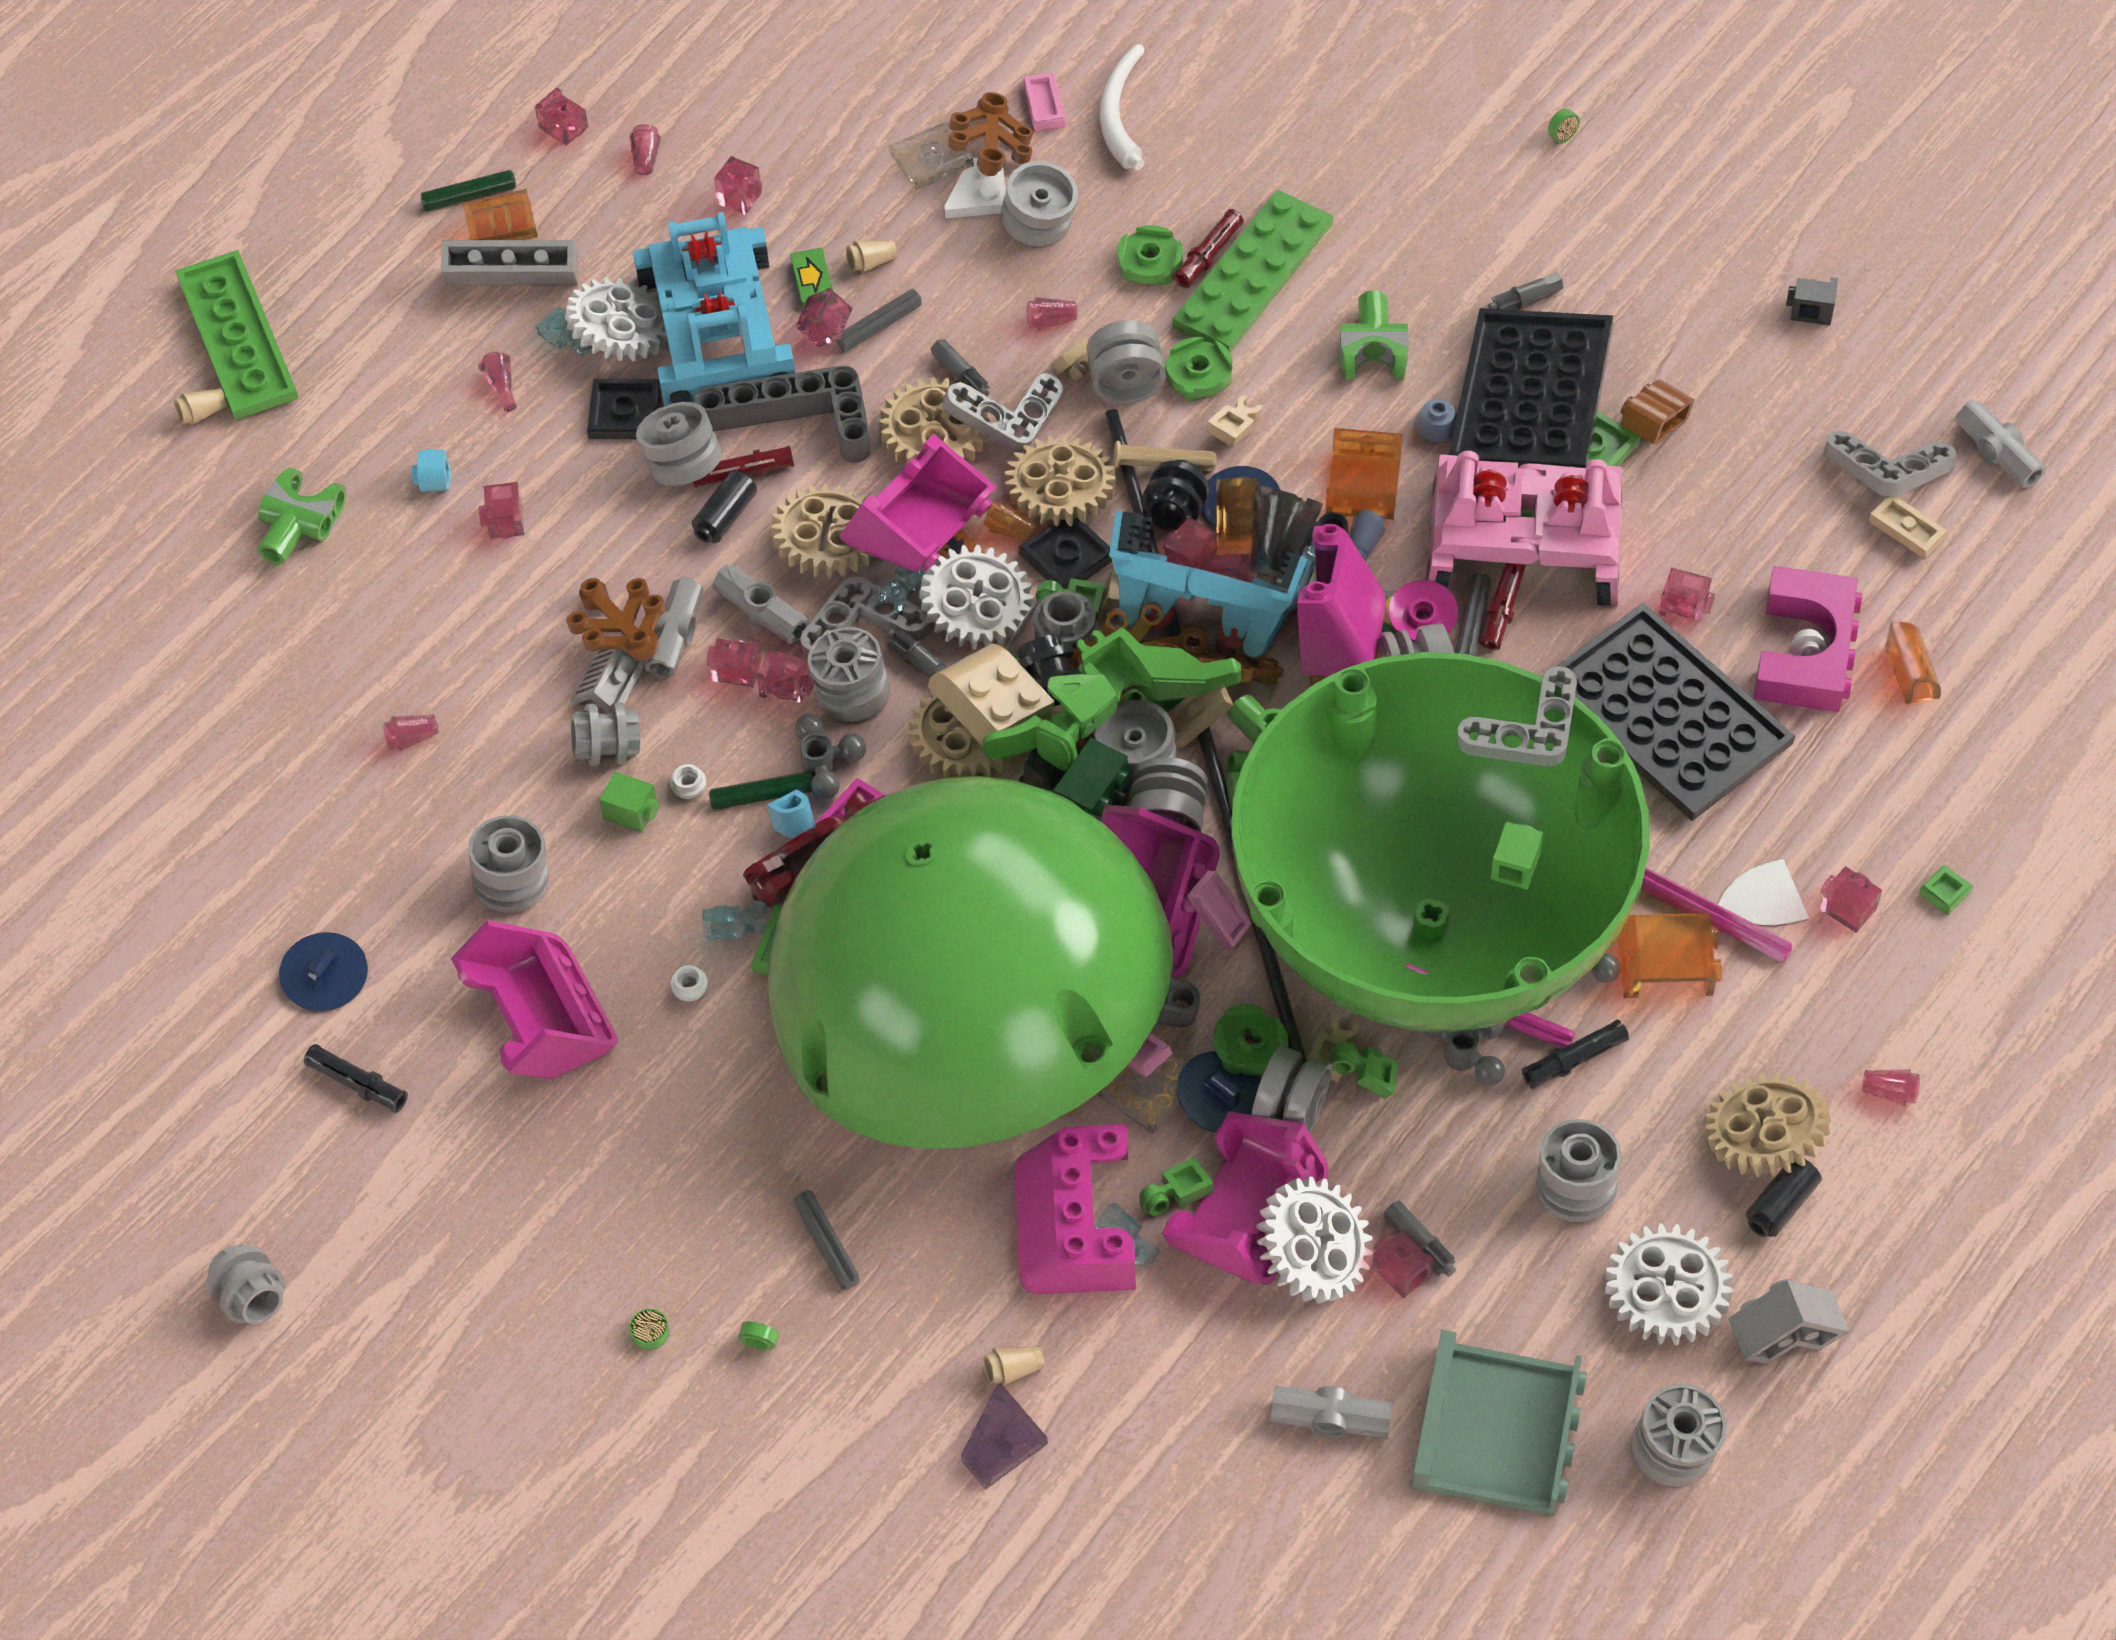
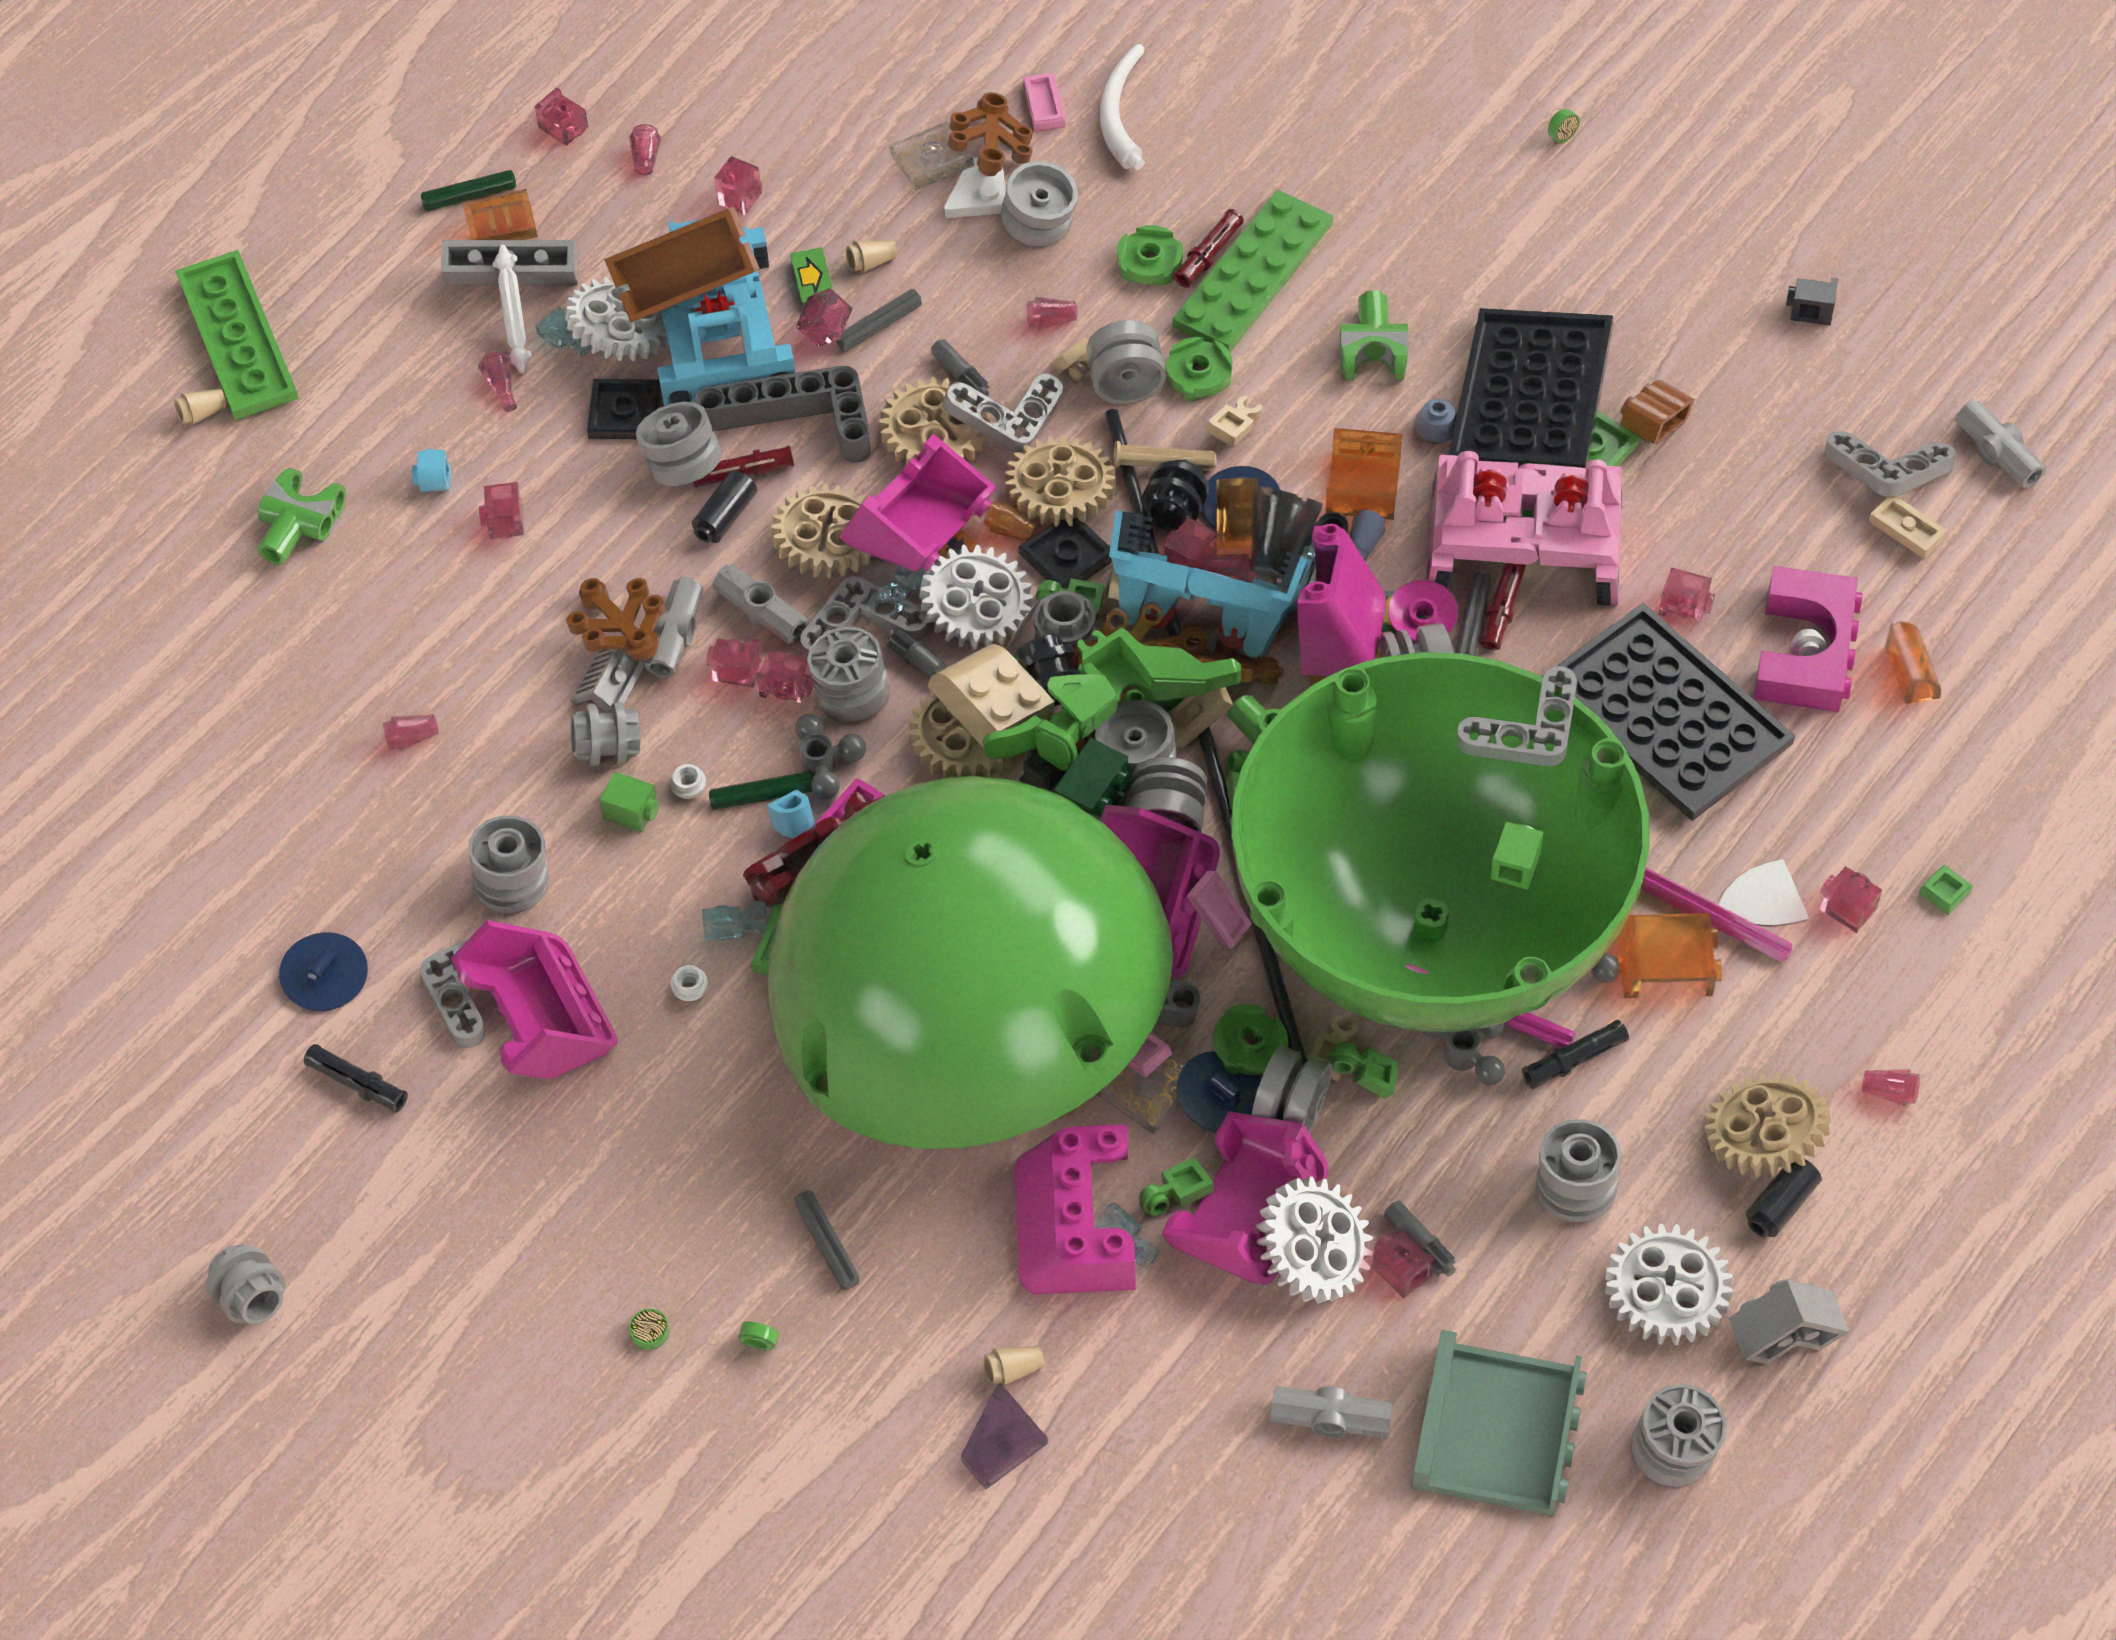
dark grey piece [1488,272,1564,310] -> none
none -> light grey beam [420,924,511,1048]
none -> white wheel [492,245,532,374]
none -> dark orange piece [604,207,760,323]

